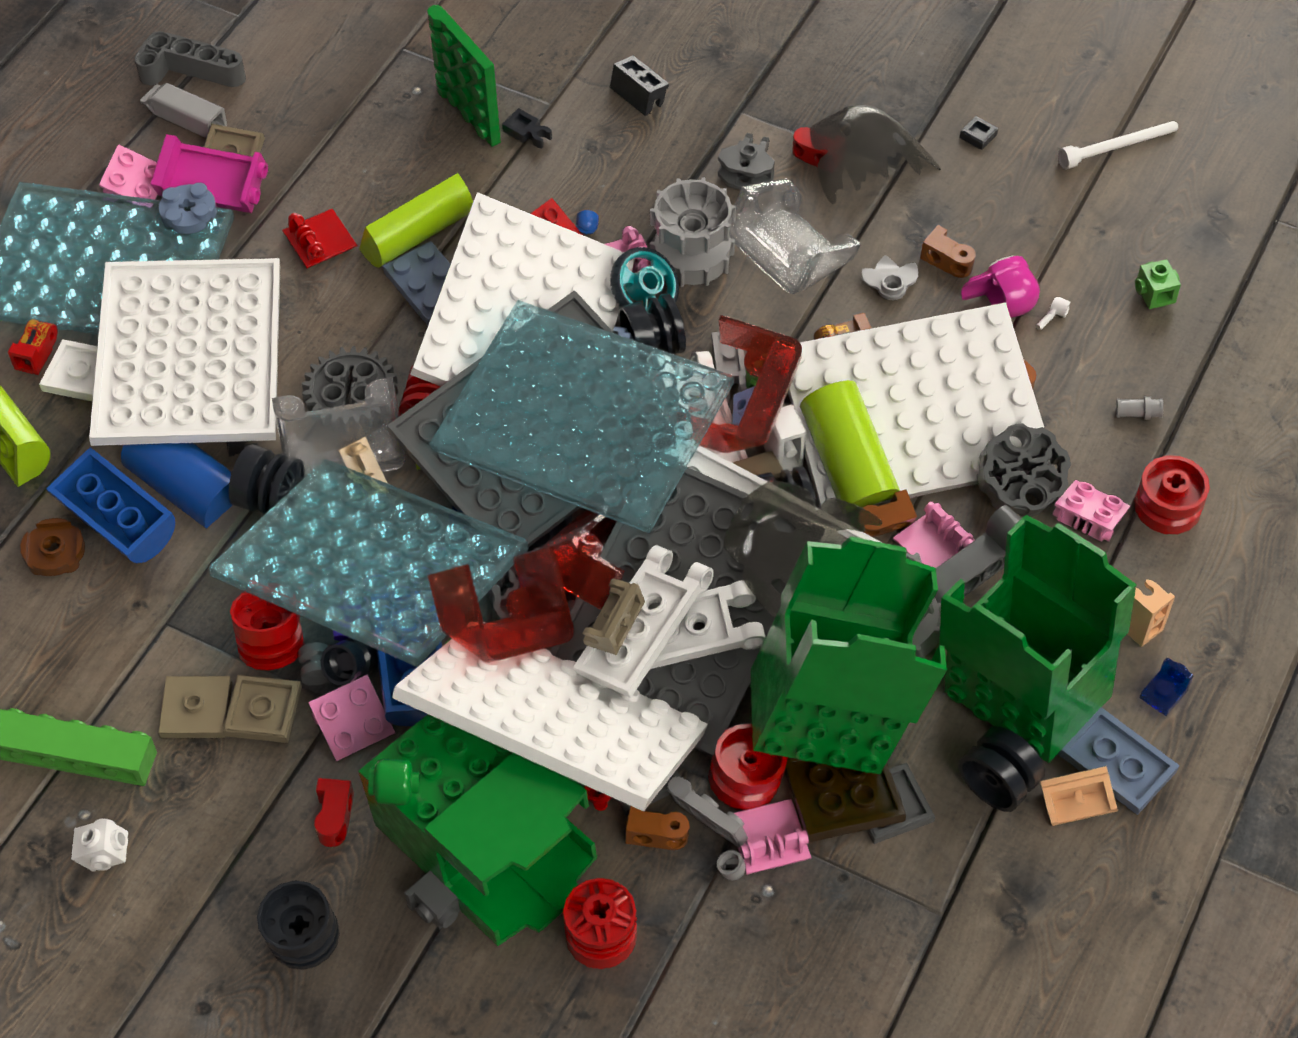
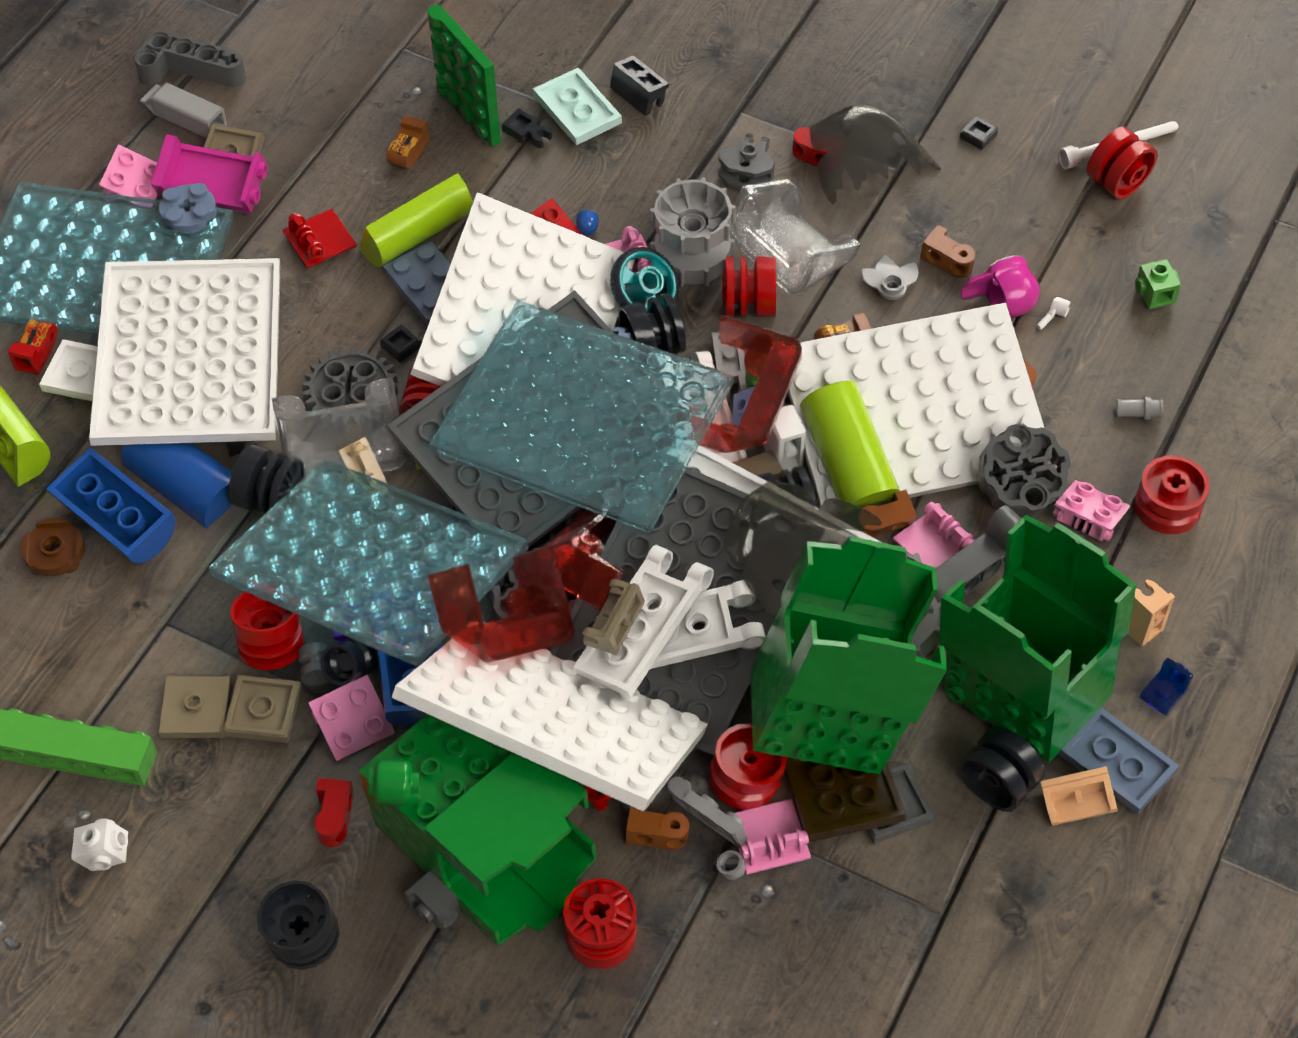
none -> black tile [380,324,421,362]
none -> dark orange leg [386,115,430,169]
none -> light aqua plate [533,68,622,145]
none -> red wheel [722,256,776,318]
none -> red wheel [1086,126,1158,200]

